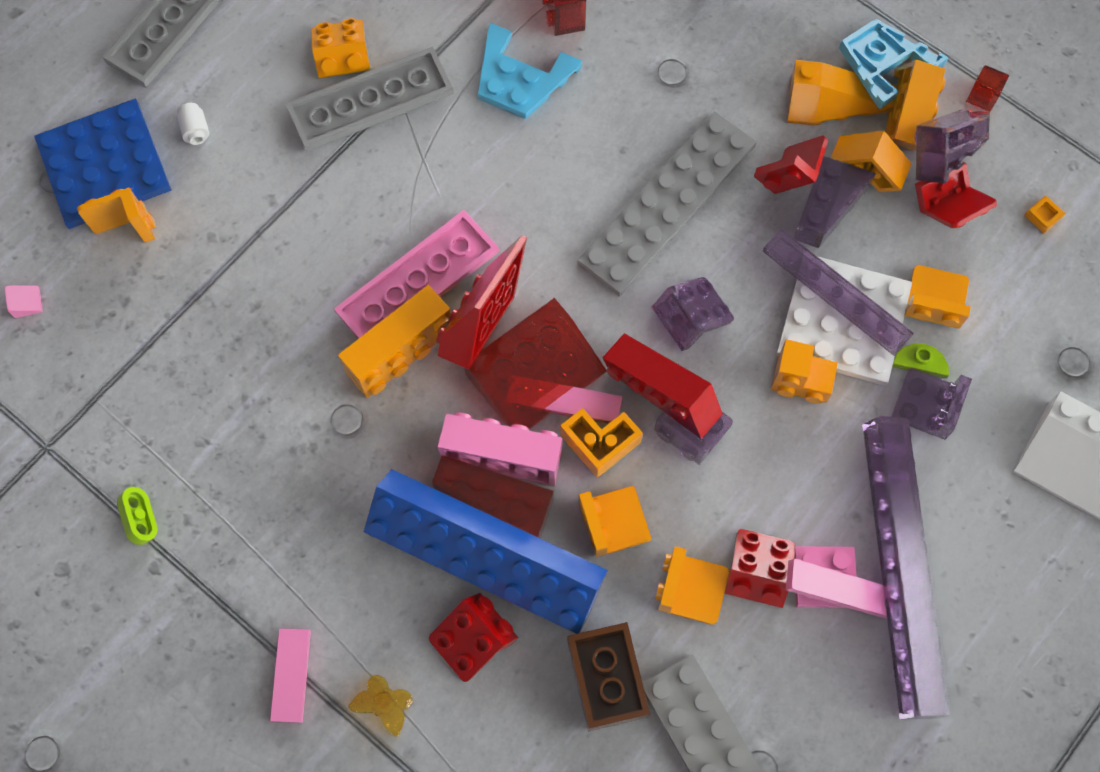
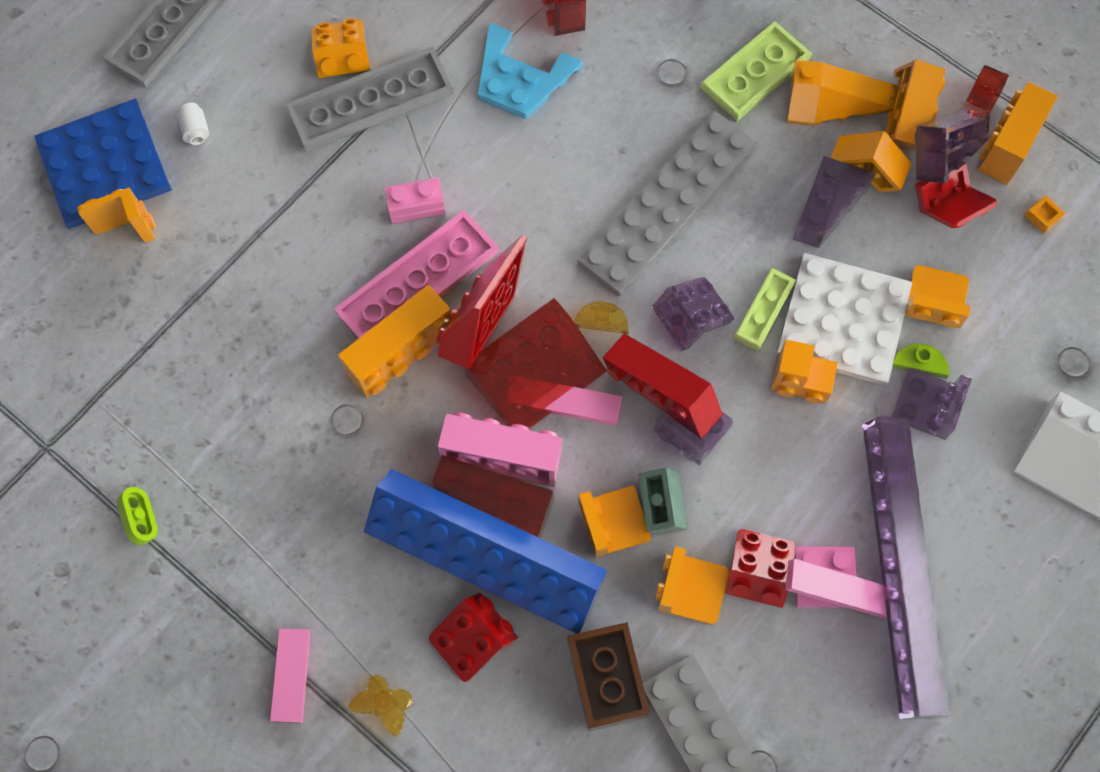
bright pink slope [5,286,43,318] -> none
light orange brick [560,408,643,478] -> none
red bracket [754,135,828,194] -> none
clear purple tile [763,228,914,356] -> none
medium azure wing [839,19,948,109] -> none
none -> bright pink brick [384,177,445,224]
none -> clear yellow plate [573,301,629,334]
none -> sand green brick [639,467,688,535]
none -> yellowish green tile [700,21,812,121]
none -> yellowish green tile [733,268,796,351]
none -> light orange brick [978,81,1058,185]

